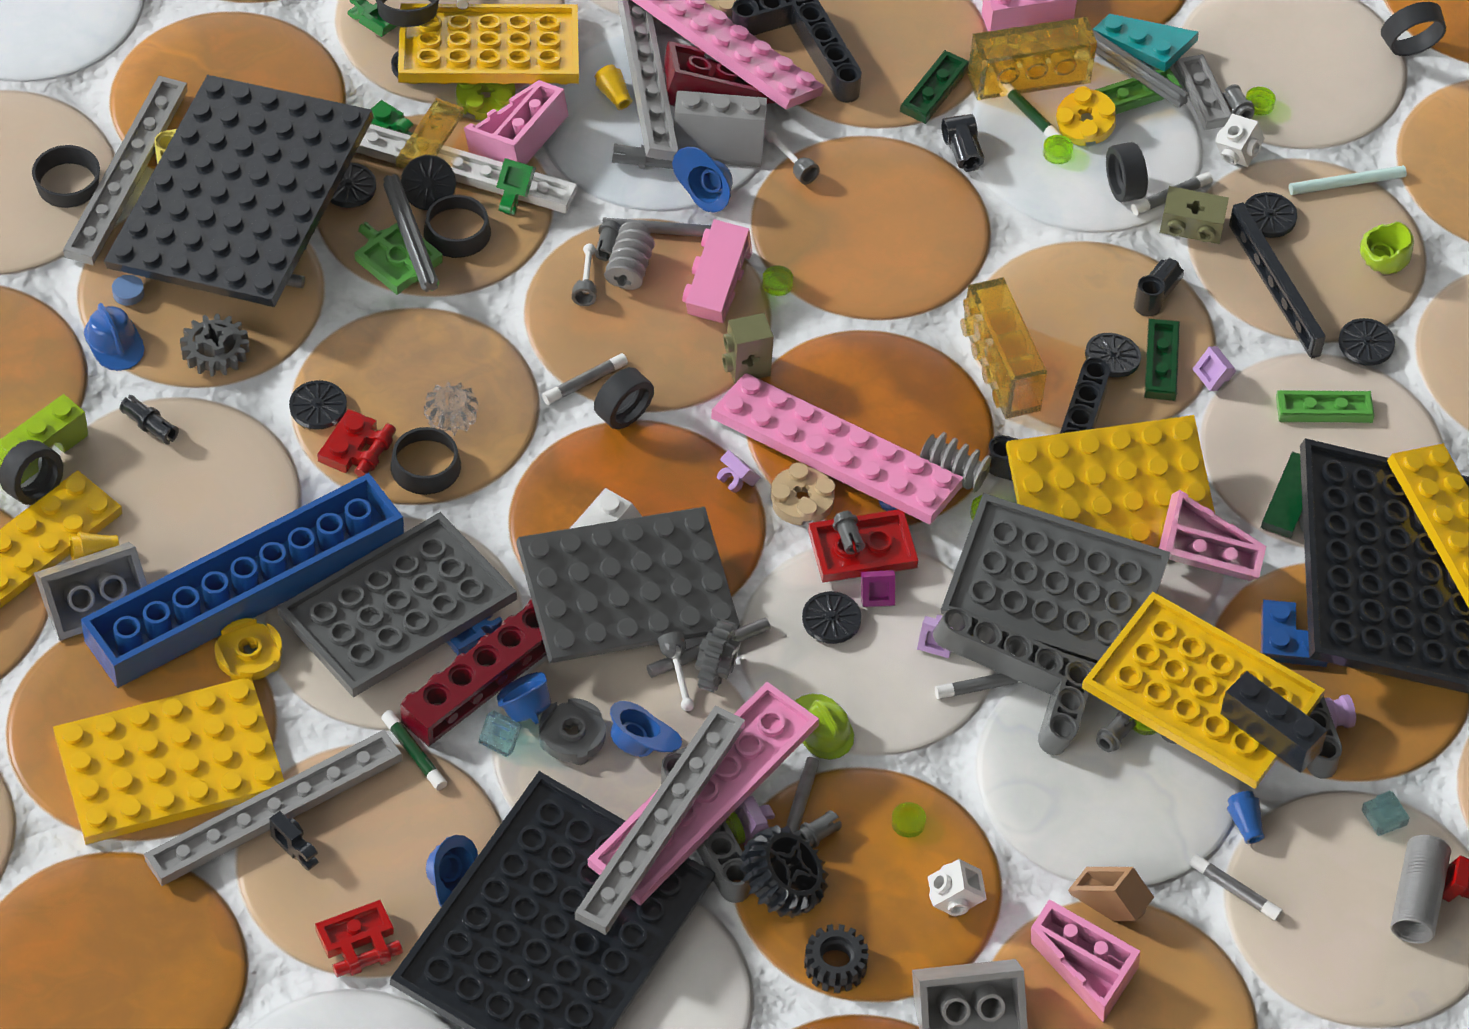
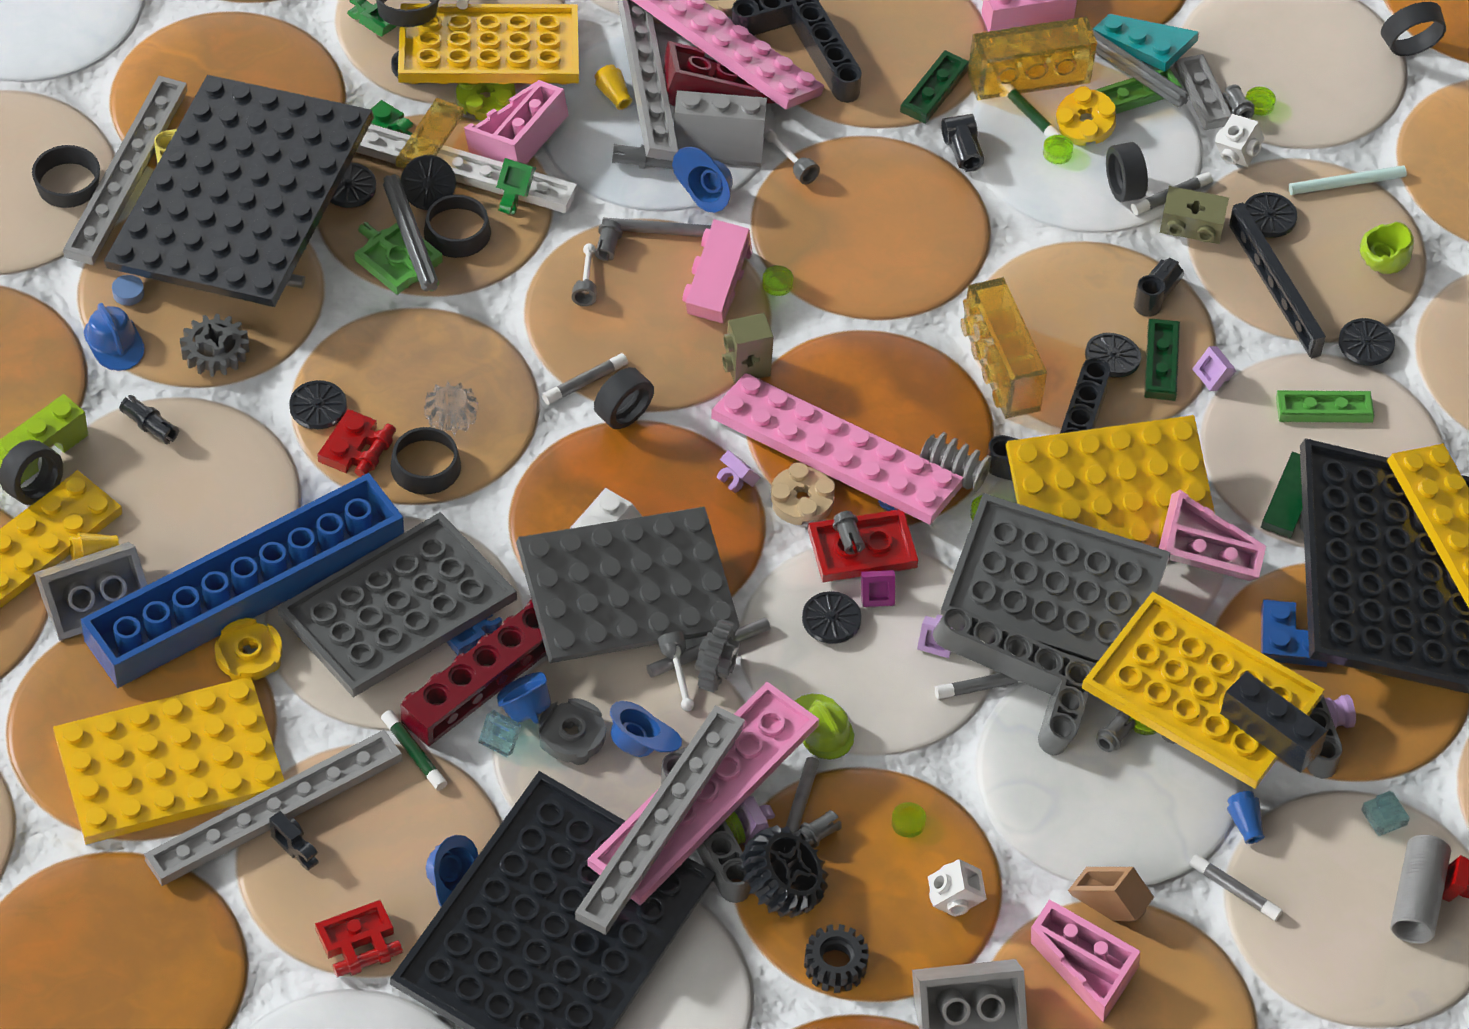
light grey piece [604,222,655,290] -> none

